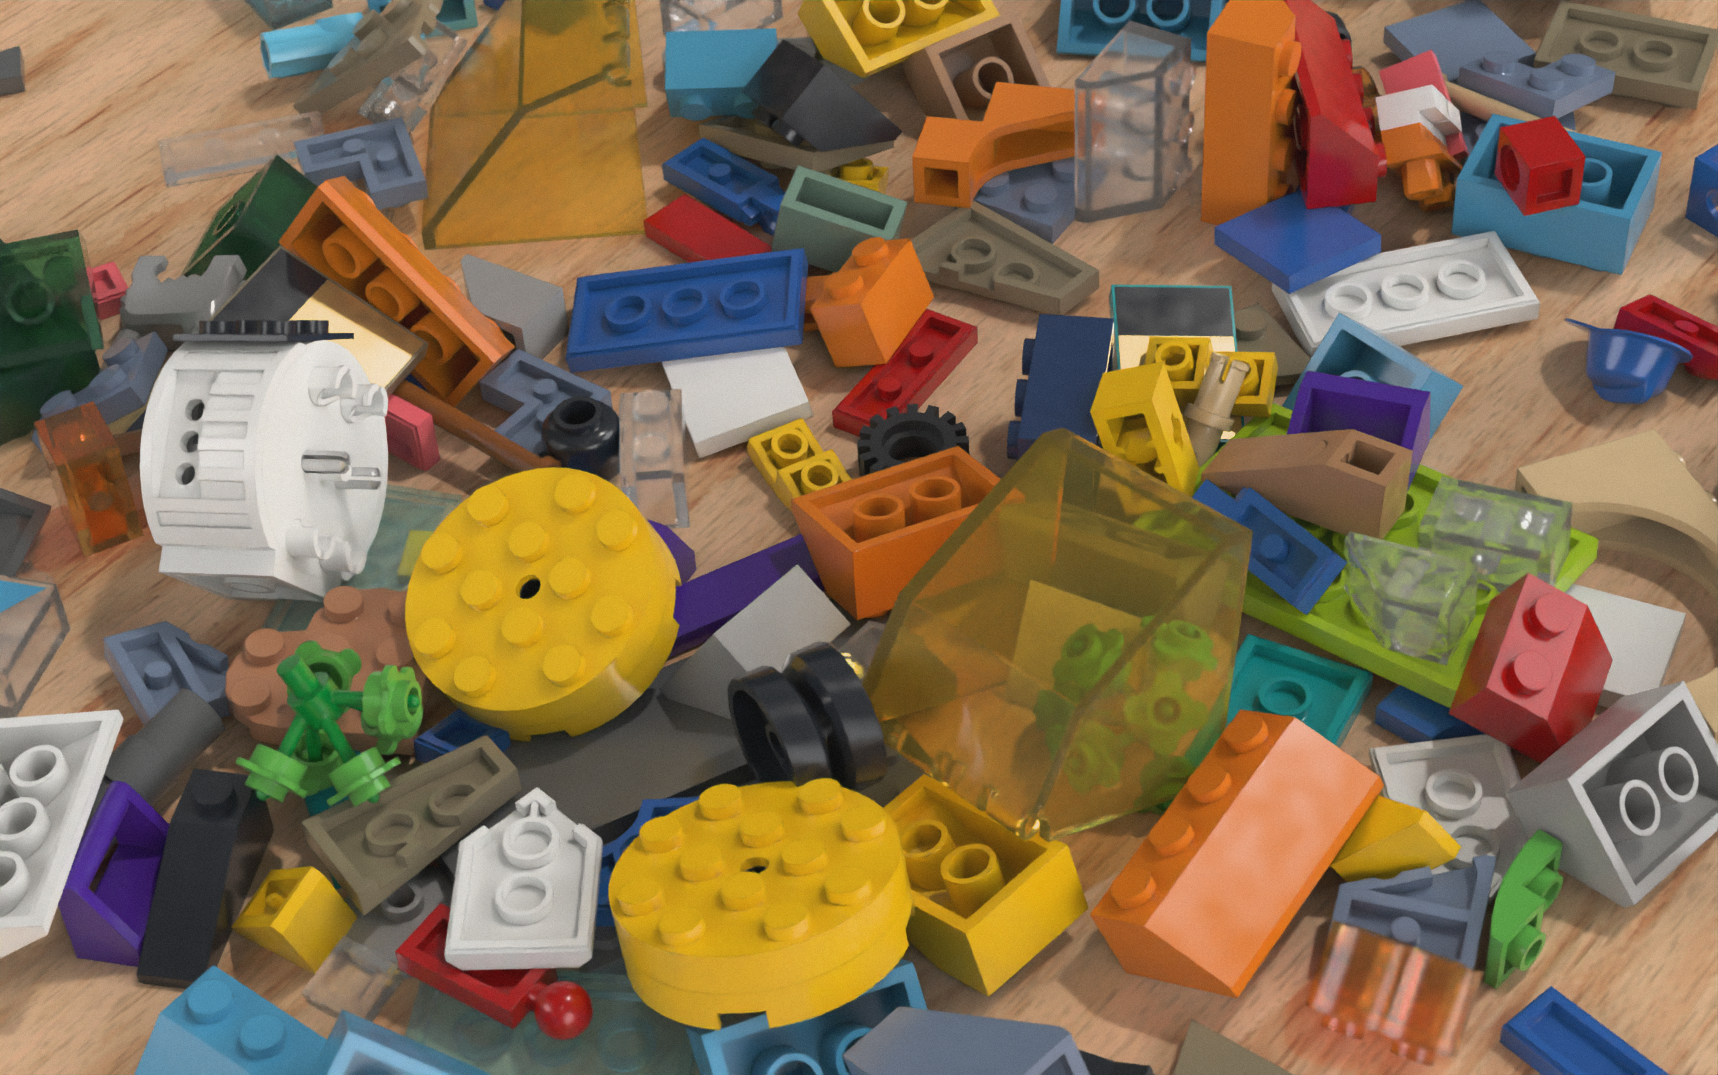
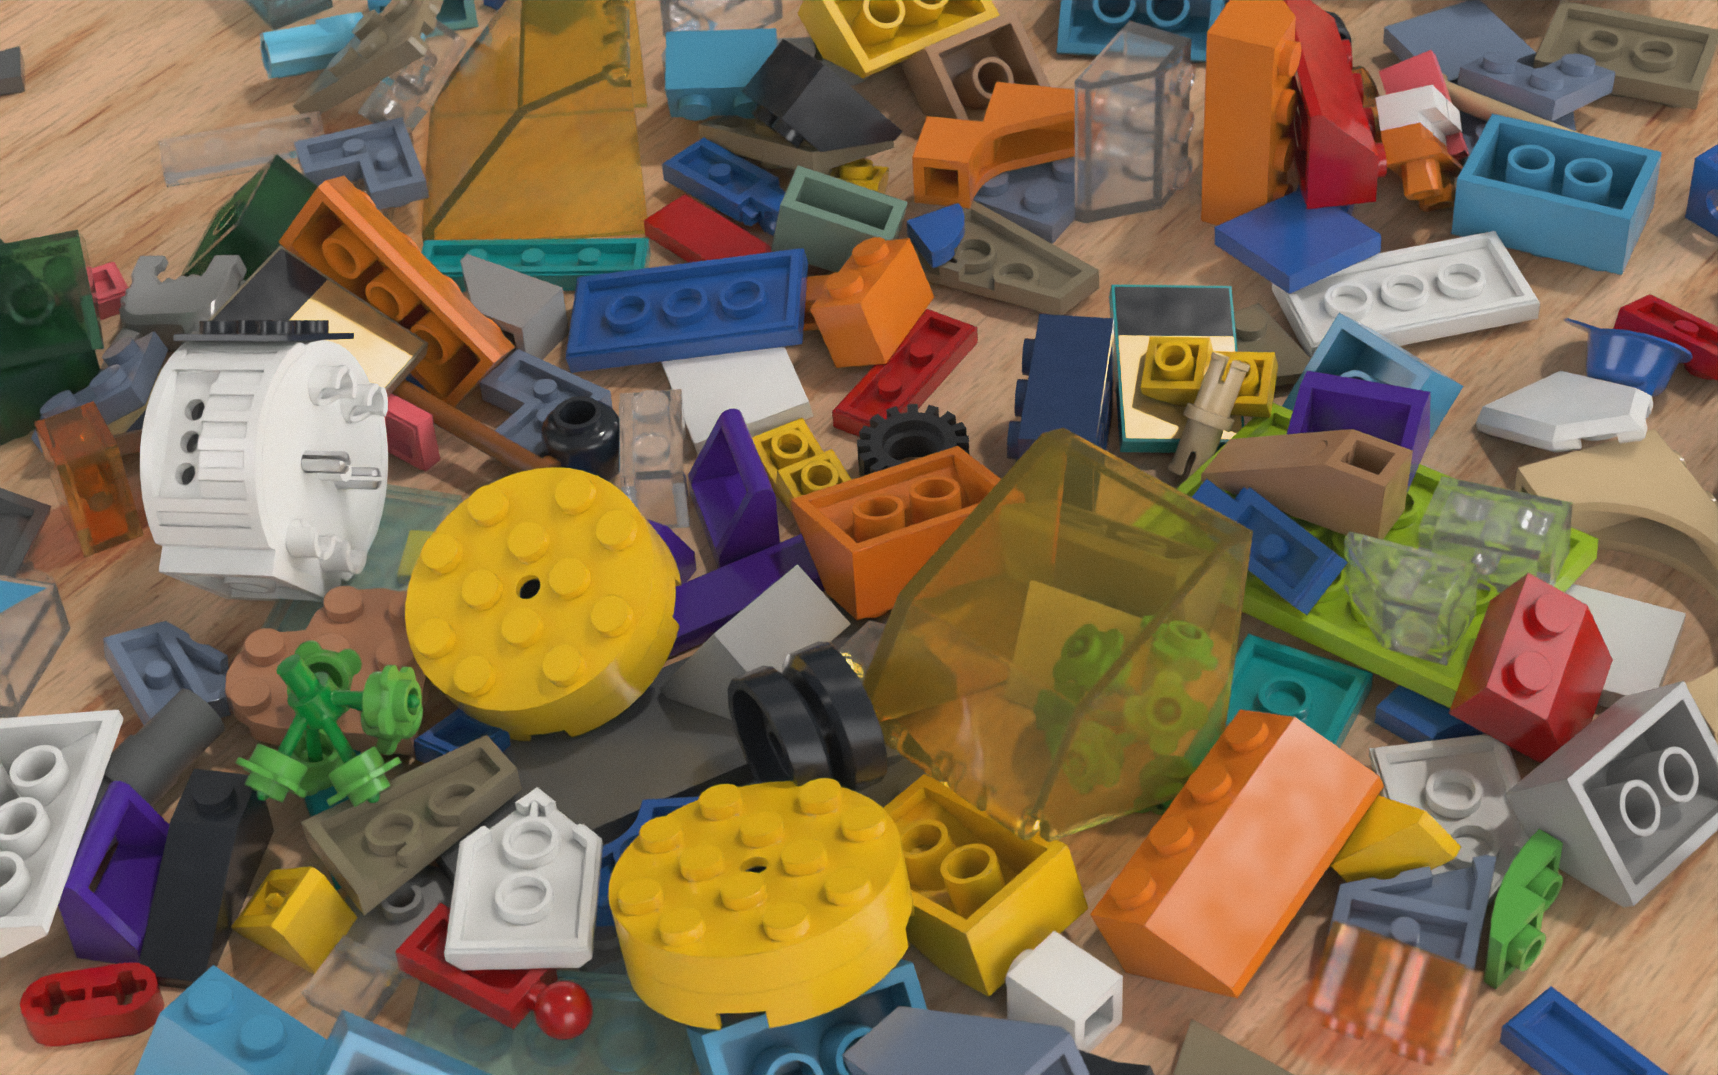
yellow brick [1090,361,1200,519] -> none
red brick [1495,116,1586,216] -> none
none -> red beam [20,963,165,1047]
none -> teal tile [421,238,651,292]
none -> dark purple tile [687,408,780,569]
none -> blue tile [906,203,965,268]
none -> white brick [1005,931,1123,1053]
none -> white tile [1476,371,1653,453]

